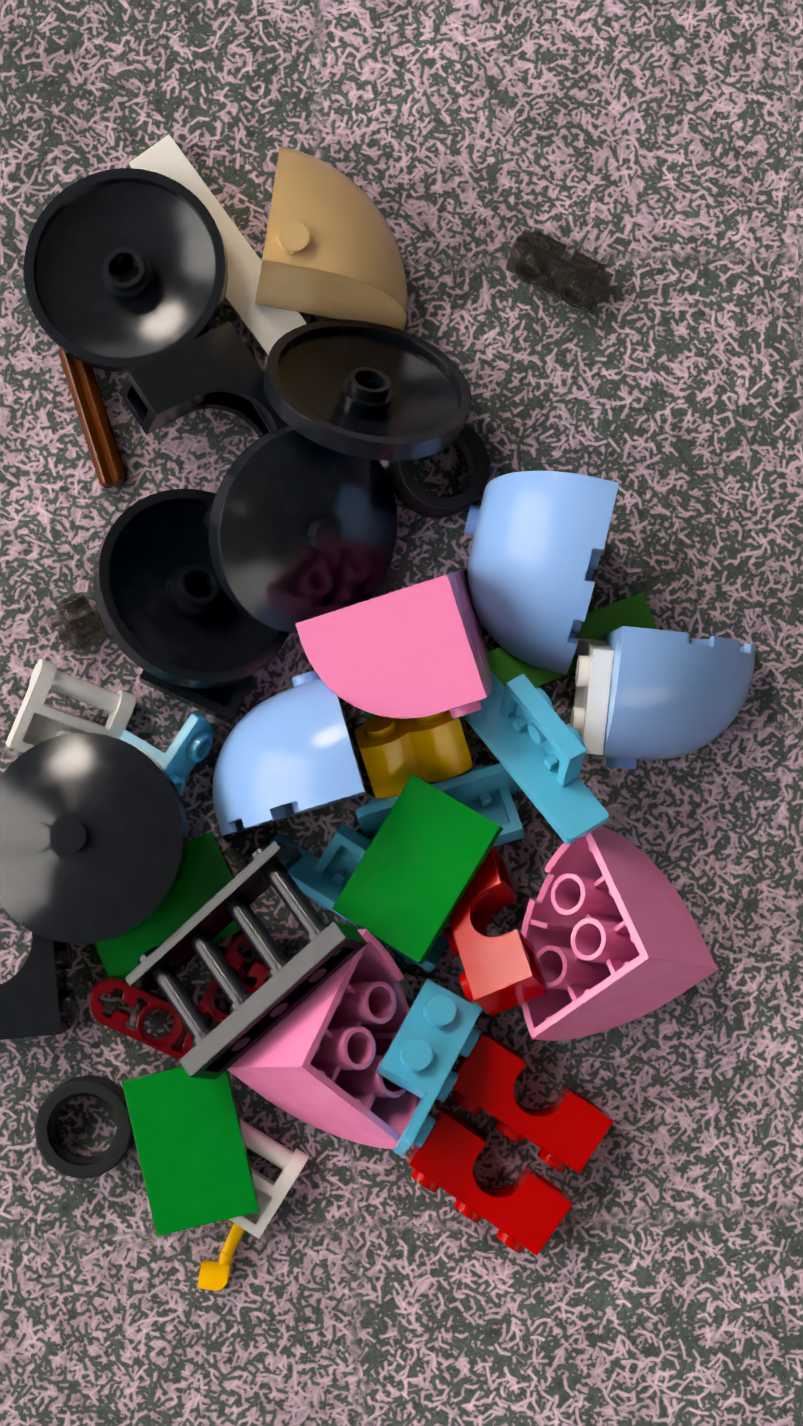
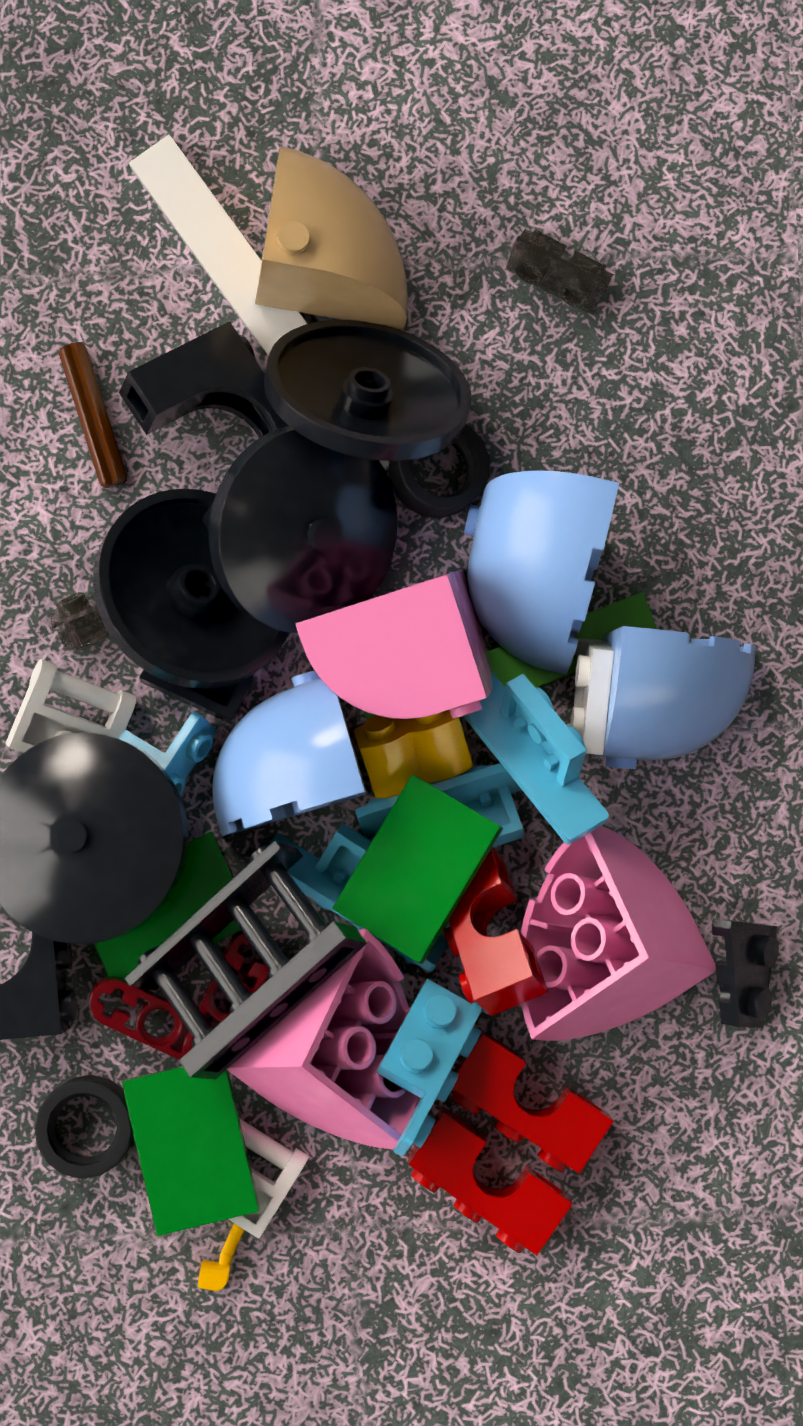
black dish [23,168,228,373] -> none
none -> black wing [712,918,779,1028]

